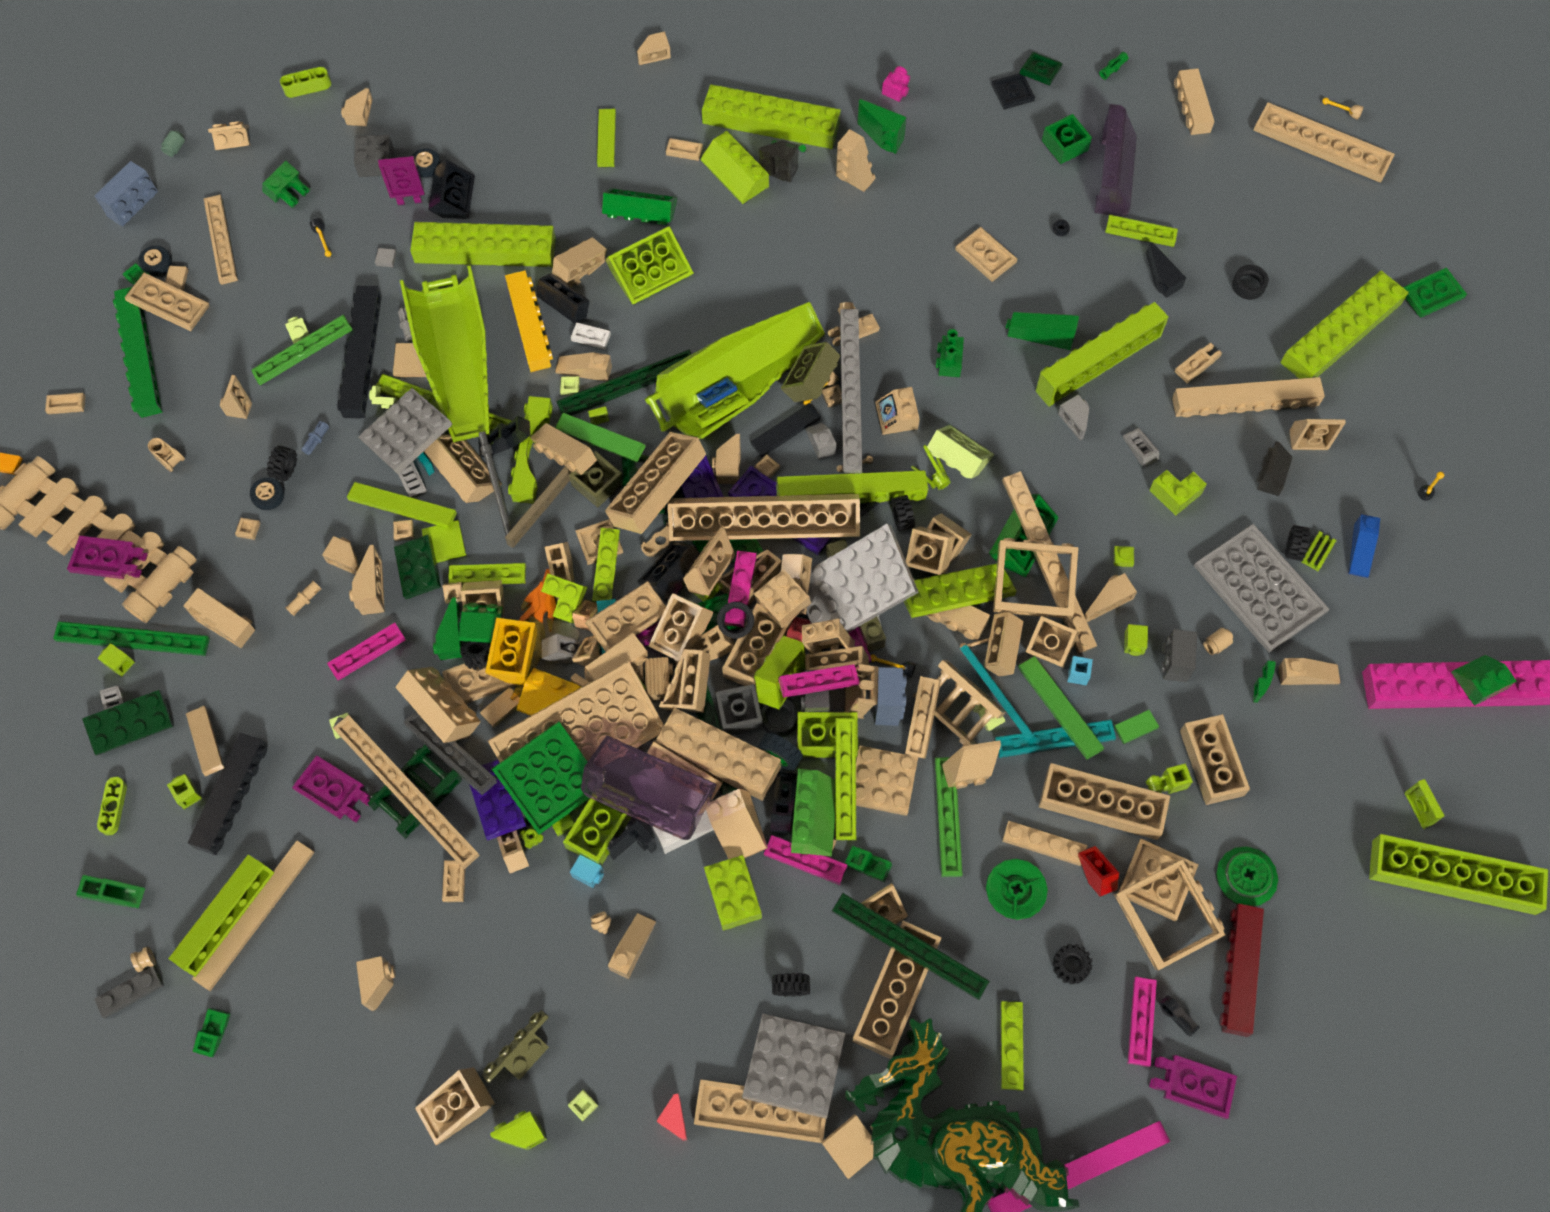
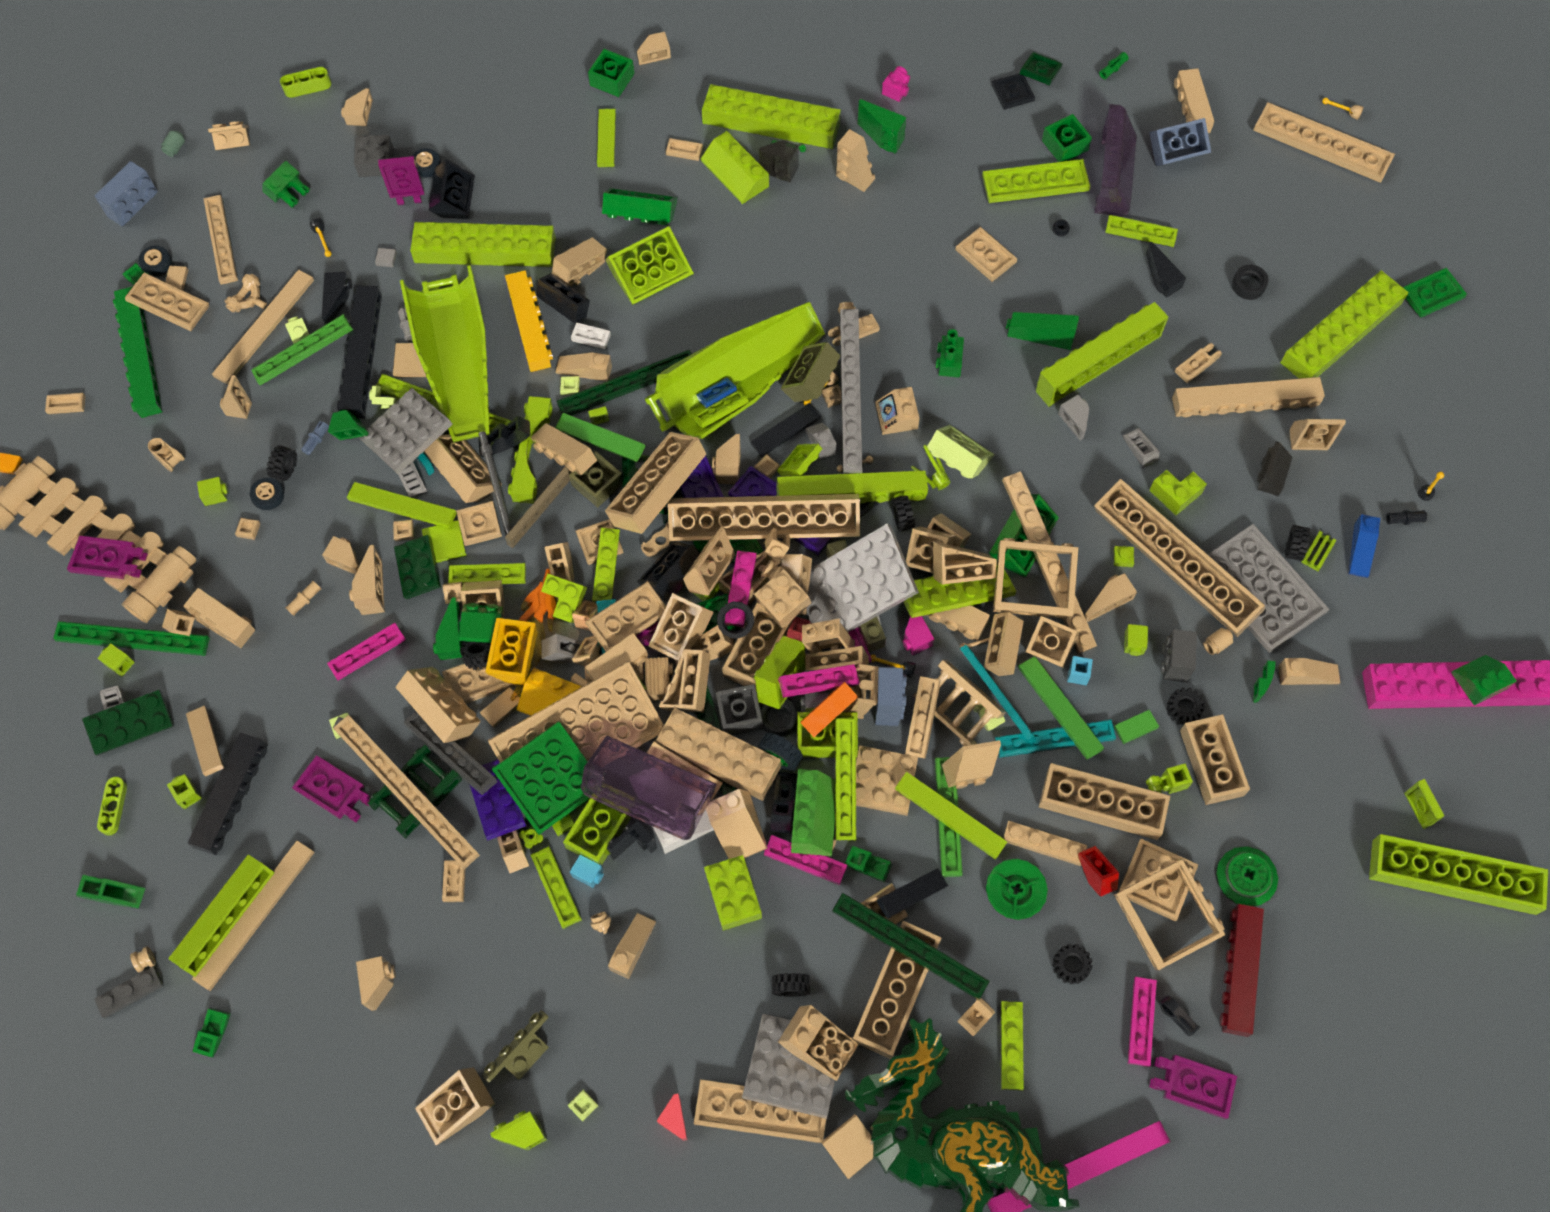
none -> tan brick [162,609,195,636]
none -> lime brick [197,477,229,506]
none -> tan tile [212,270,314,385]
none -> tan piece [225,274,267,312]
none -> black slope [322,272,352,325]
none -> green slope [328,410,369,440]
none -> tan plate [456,501,502,546]
none -> lime tile [531,846,581,929]
none -> green brick [588,49,635,97]
none -> tan wheel [761,560,784,580]
none -> tan window [763,528,790,560]
none -> lime plate [777,444,822,476]
none -> tan slope [778,1005,859,1081]
none -> orange tile [800,681,858,737]
none -> black tile [877,868,948,919]
none -> lime tile [895,772,1007,860]
none -> dark pink slope [902,616,934,656]
none -> tan wedge [933,541,997,585]
none -> tan bracket [957,998,995,1036]
none -> lime plate [982,159,1090,203]
none -> tan brick [1094,479,1265,637]
none -> sand blue brick [1149,118,1211,166]
none -> black tyre [1166,687,1205,725]
none -> black pin [1386,510,1427,525]

